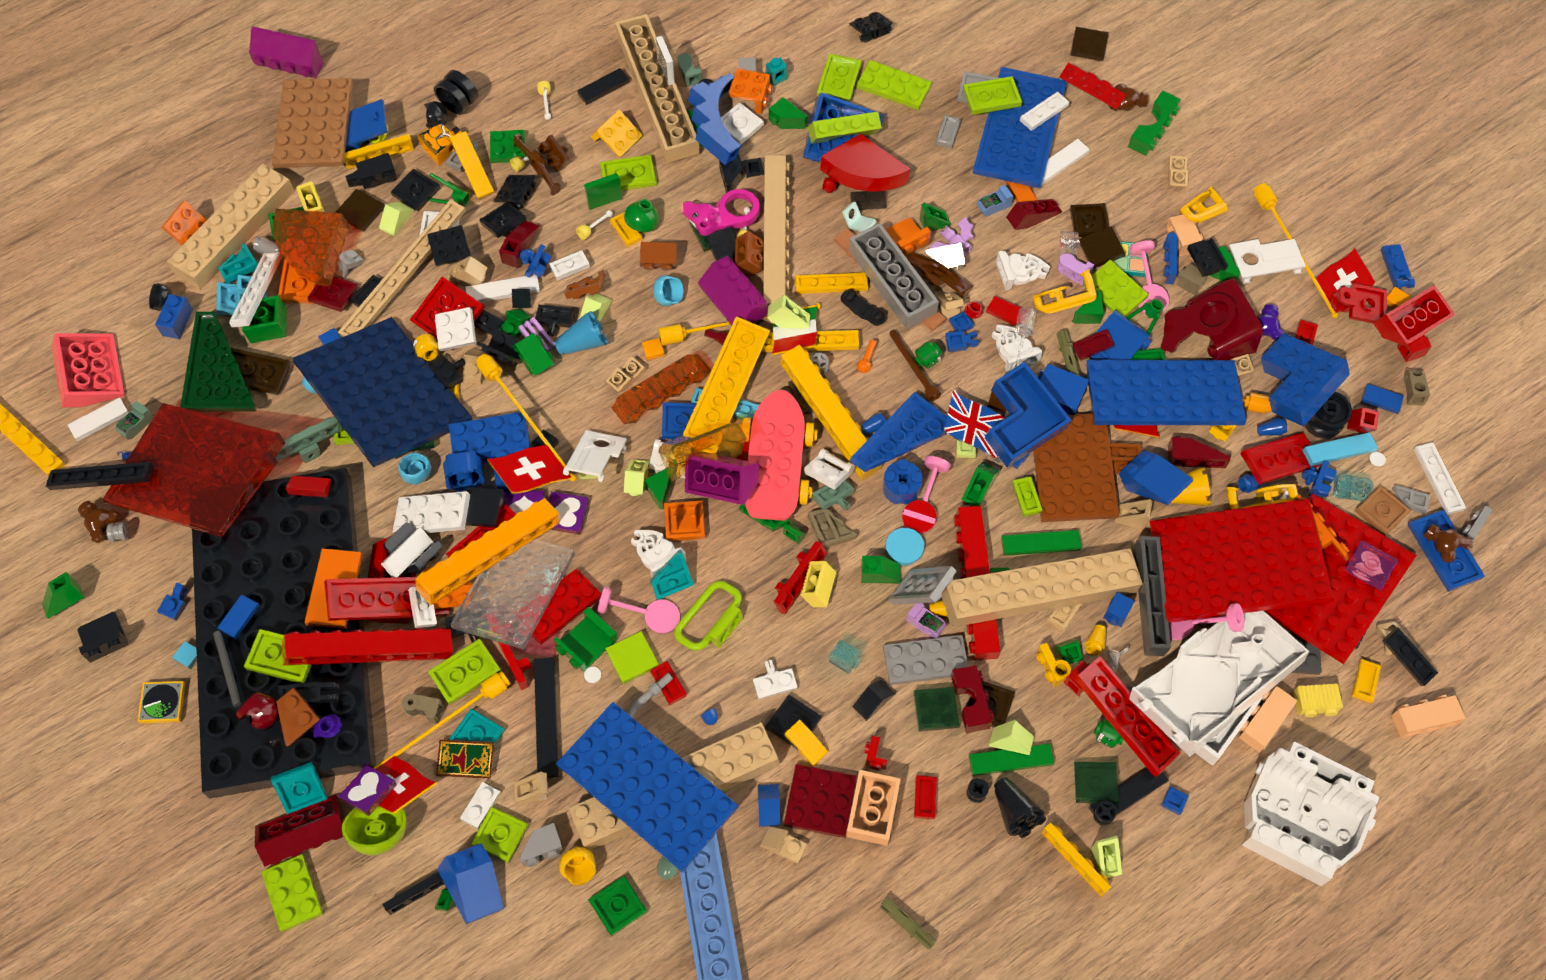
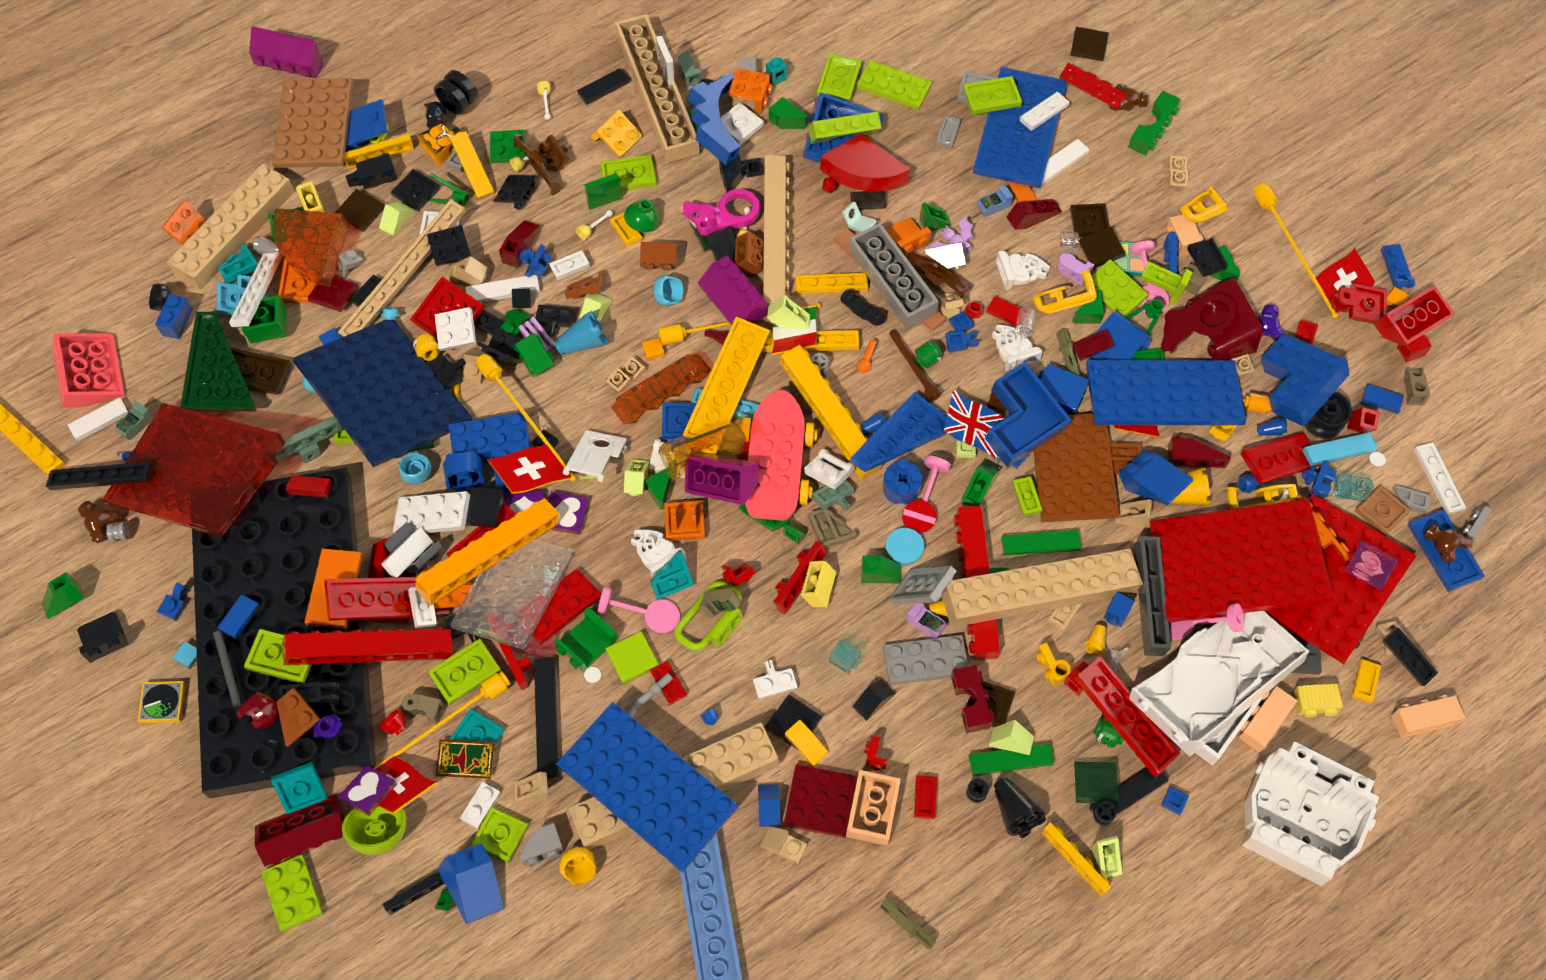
black tile [479,203,527,238] -> none
green tile [588,876,647,937] -> none
sand green animal [657,856,678,880] -> none
black hinge [849,12,893,42] -> none
clear green plate [913,687,960,732] -> none
green slope [1056,638,1084,664] -> none
white piece [1229,239,1306,284] -> none
none -> red cone [379,709,406,735]
none -> medium azure plate [381,307,400,320]
none -> dark tan leg [699,588,741,618]
none -> red bracket [721,563,755,587]
none -> lime bracket [1140,261,1193,304]

